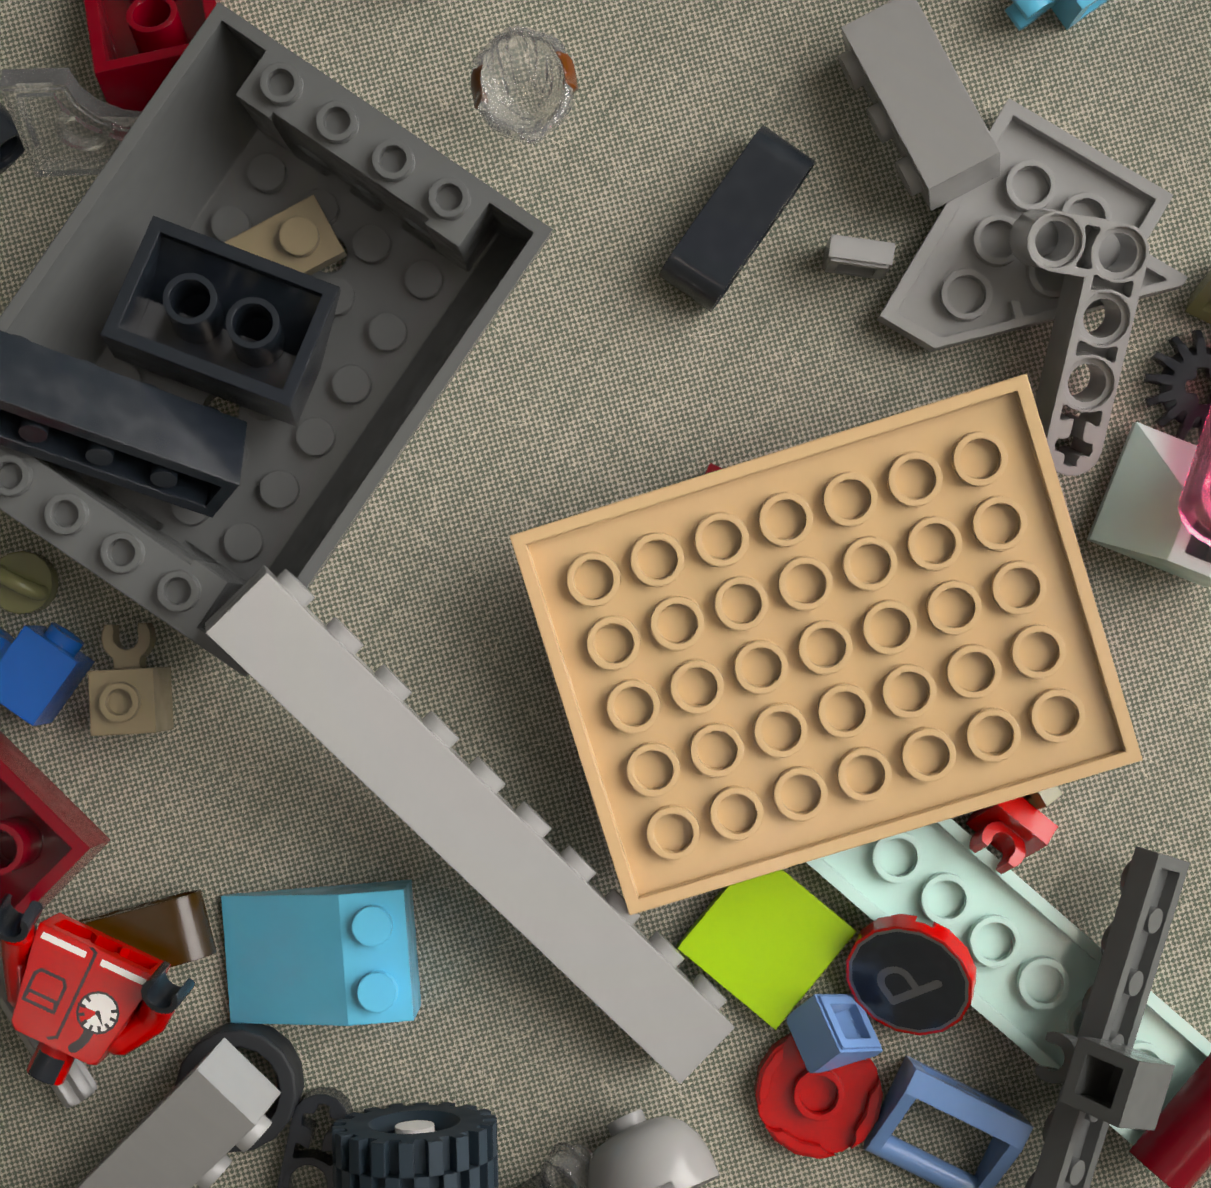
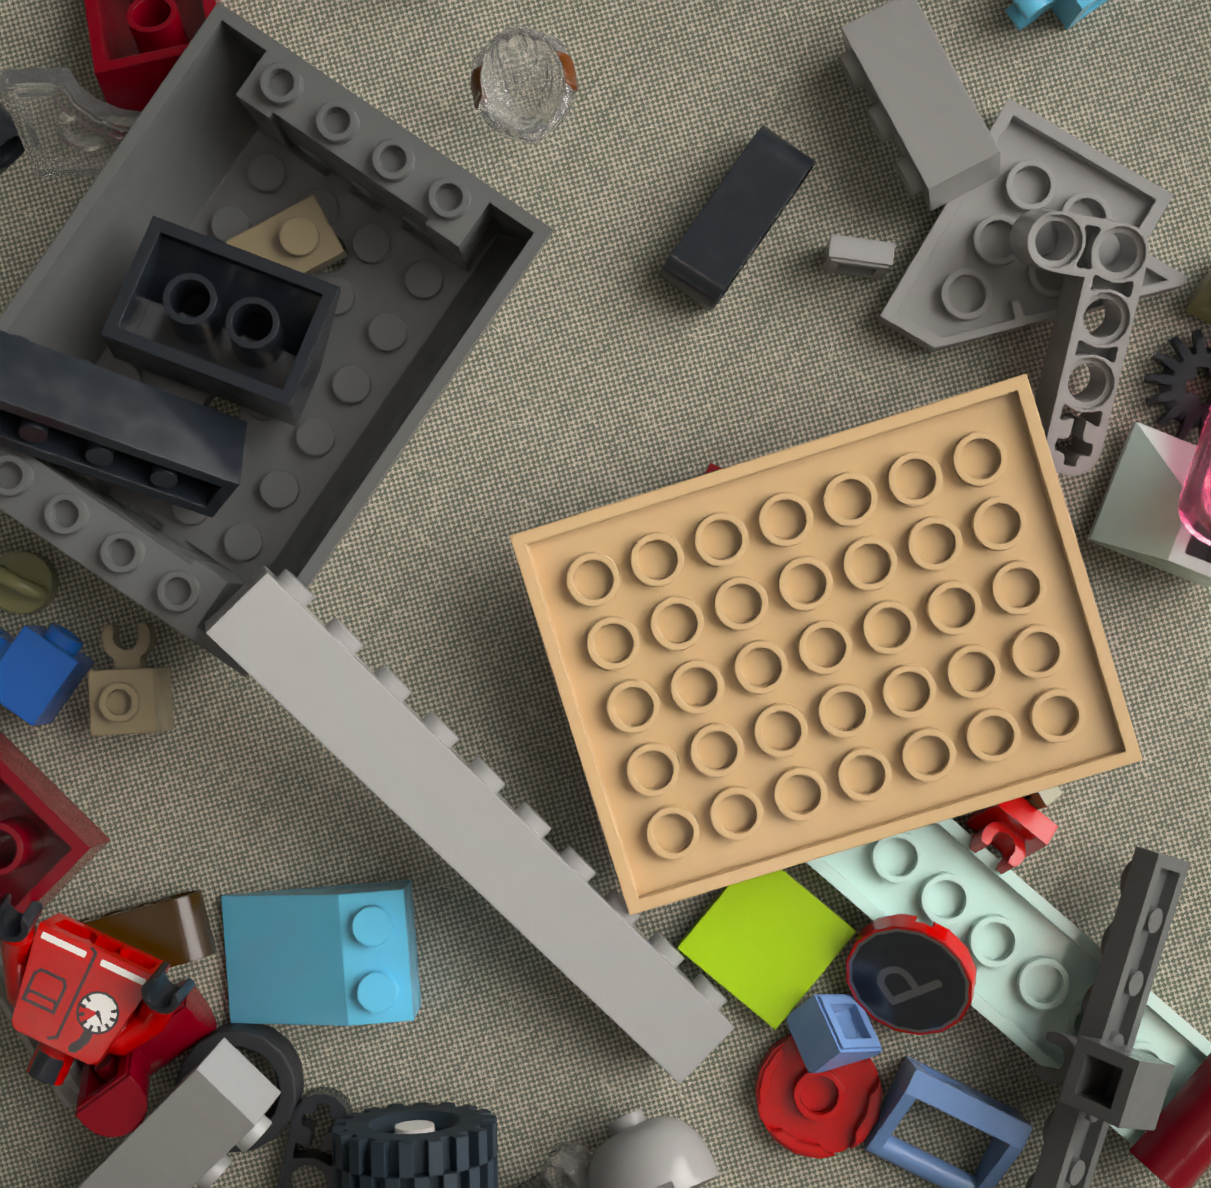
none -> dark red brick [75,979,217,1138]

